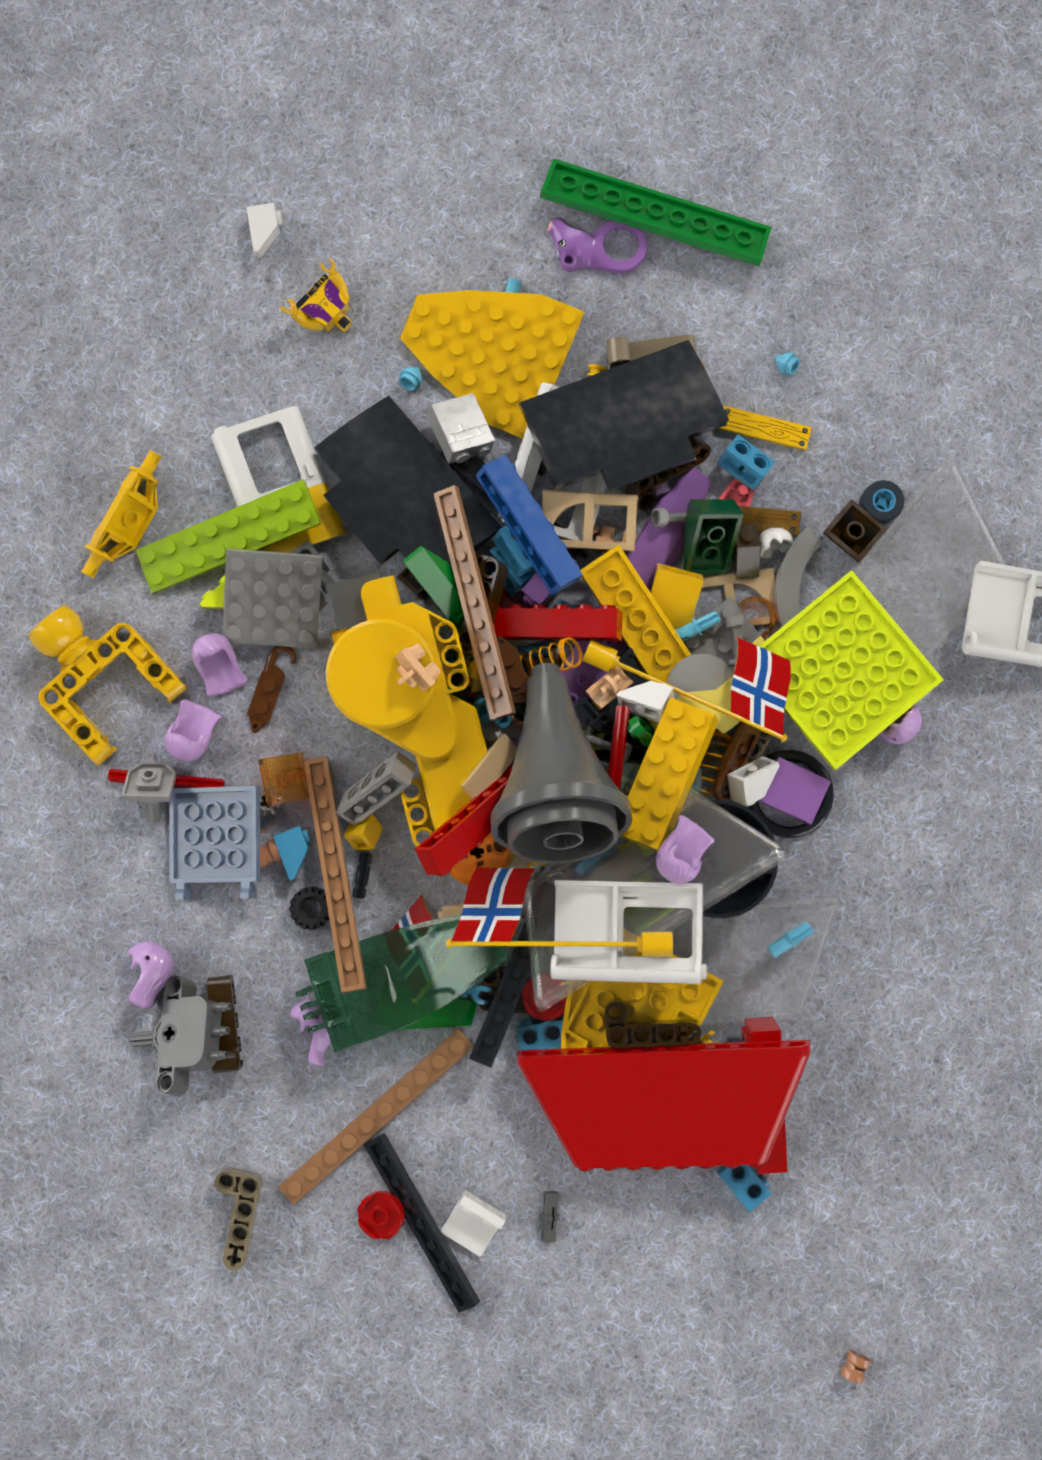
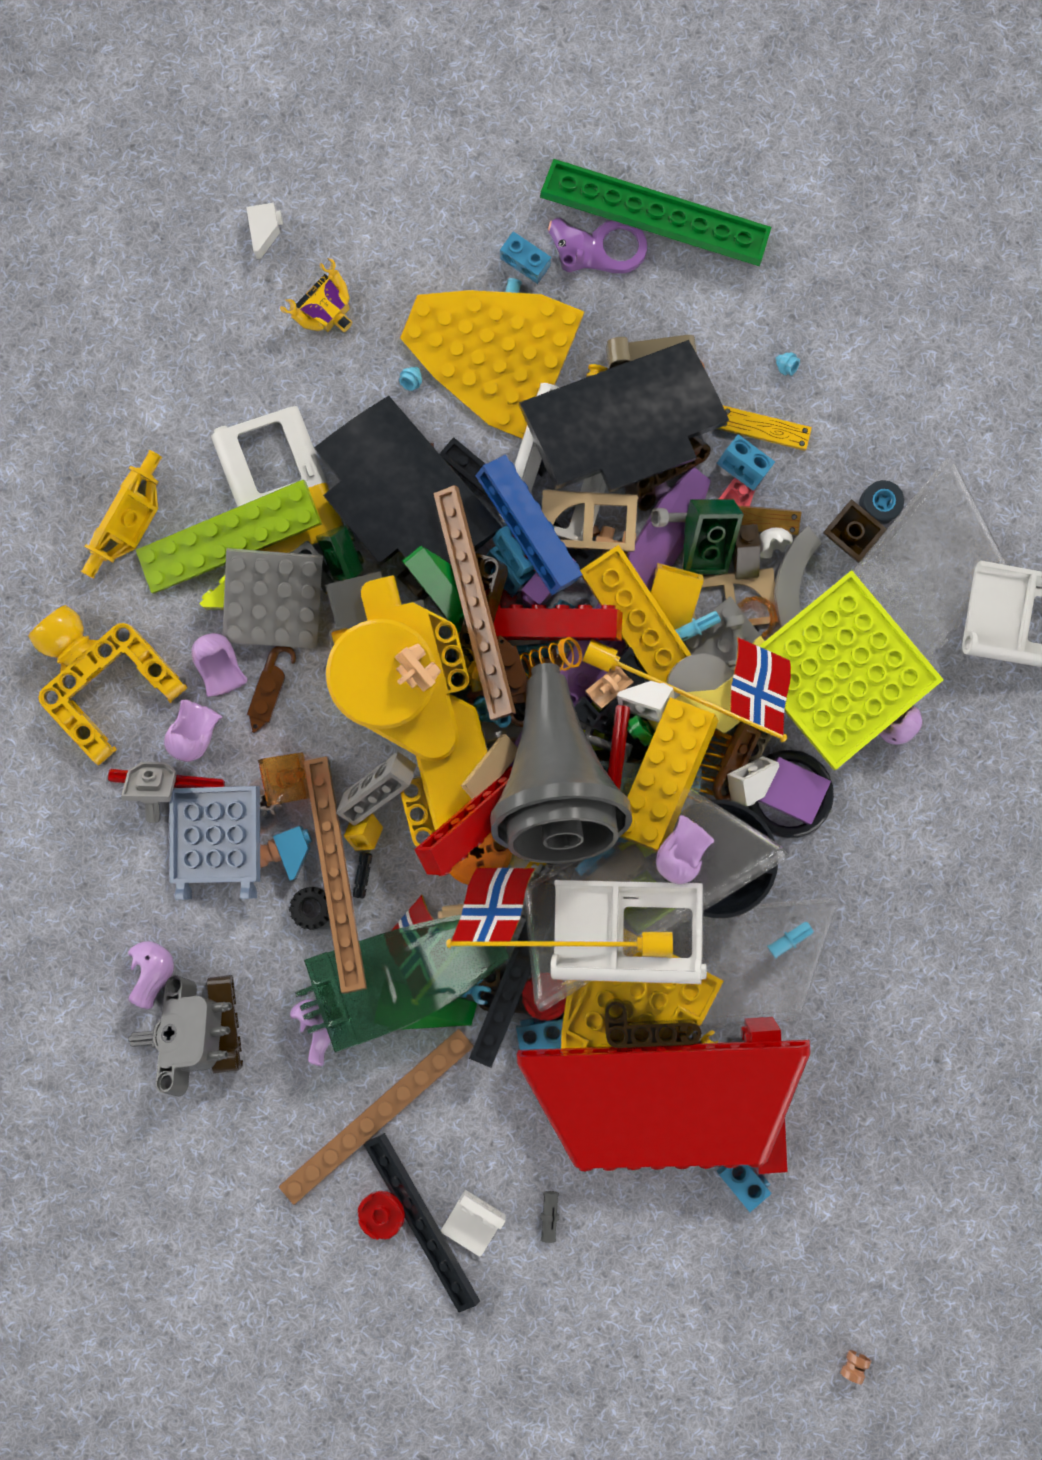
dark tan beam [215,1167,263,1270] -> none
brick [427,393,495,464] -> none
none -> dark green slope [316,526,364,581]
none -> dark azure brick [500,231,551,284]

